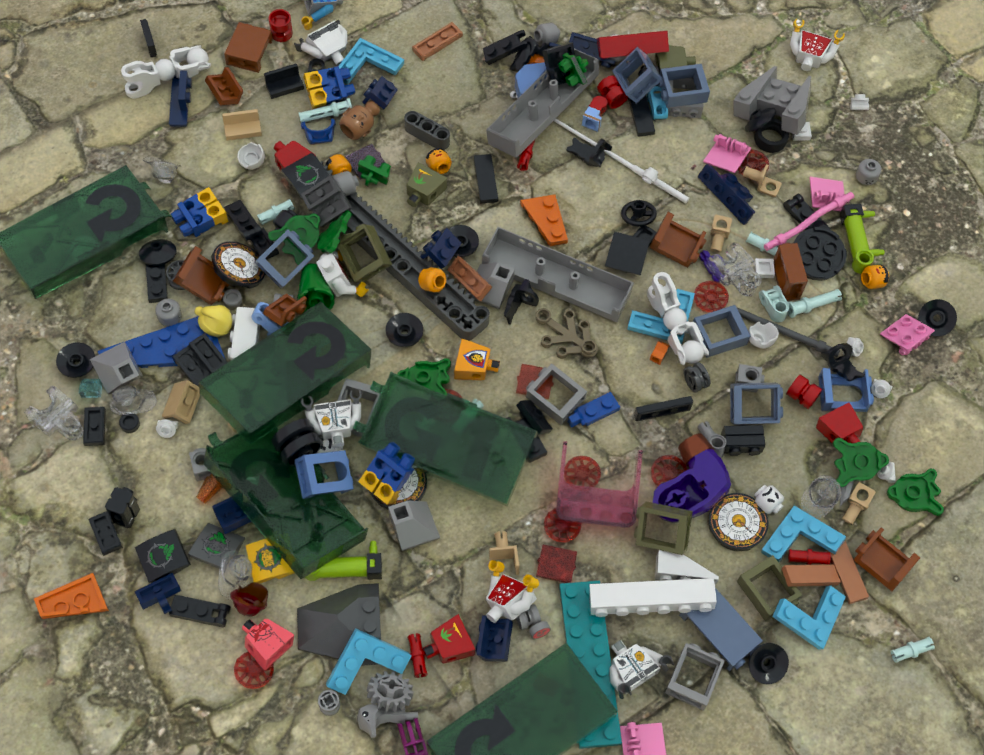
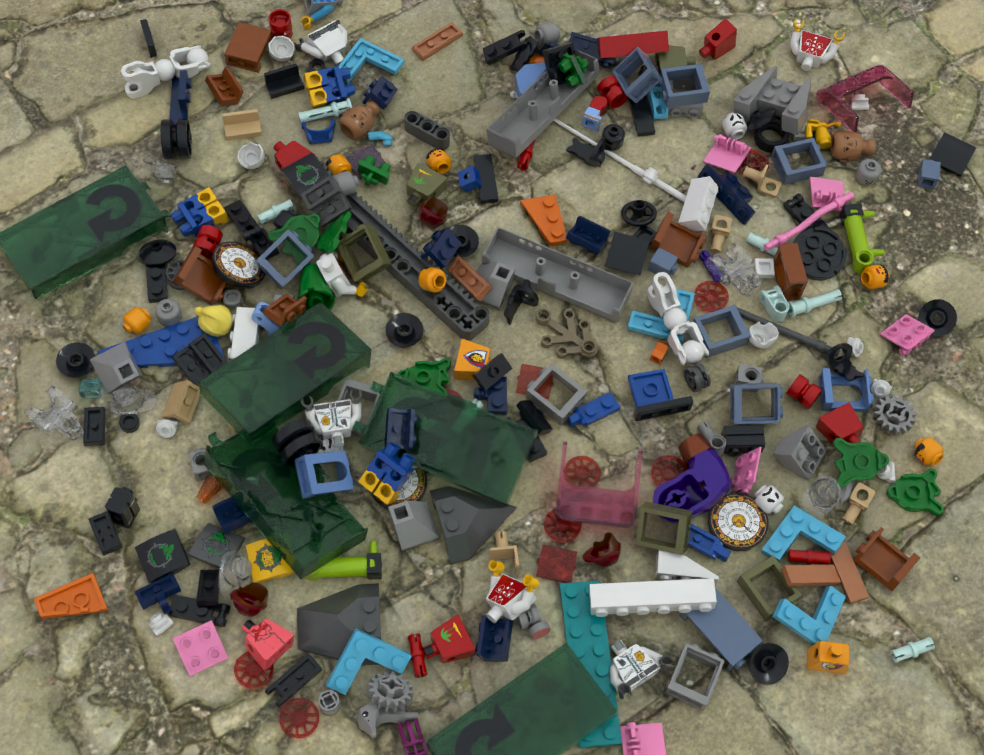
none -> light orange head [122,307,152,335]
none -> white plate [149,612,174,637]
none -> black wheel [160,119,192,160]
none -> bright pink hinge [172,620,228,677]
none -> red wheel [192,225,223,260]
none -> black plate [196,569,222,606]
none -> black hinge [265,653,322,707]
none -> white hair [268,36,295,62]
none -> clear red wheel [279,697,320,739]
none -> medium azure arm [368,131,393,146]
none -> dark blue bracket [384,408,417,450]
none -> piece [418,197,448,227]
none -> dark grey wedge [430,486,517,565]
none -> blue piece [458,166,482,192]
none -> black plate [472,353,513,391]
none -> dark blue plate [474,377,507,415]
none -> dark blue bracket [566,216,611,254]
none -> dark red piece [583,532,621,567]
none -> black head [601,124,625,151]
none -> blue plate [627,369,674,407]
none -> sand blue brick [648,248,678,276]
none -> blue hinge [675,524,731,562]
none -> white brick [678,176,718,232]
none -> red torso [699,18,737,59]
none -> white head [722,113,747,140]
none -> bright pink hinge [731,447,762,495]
none -> sand blue window [771,138,827,185]
none -> light grey slope [773,425,827,480]
none -> yellow piece [805,119,841,149]
none -> light orange torso [807,641,849,674]
none -> clear pink windscreen [816,65,914,132]
none -> medium nougat piece [830,130,876,163]
none -> light grey gear [873,394,917,436]
none -> light orange head [914,437,944,466]
none -> sand blue brick [916,159,941,189]
none -> black slope [930,132,976,177]

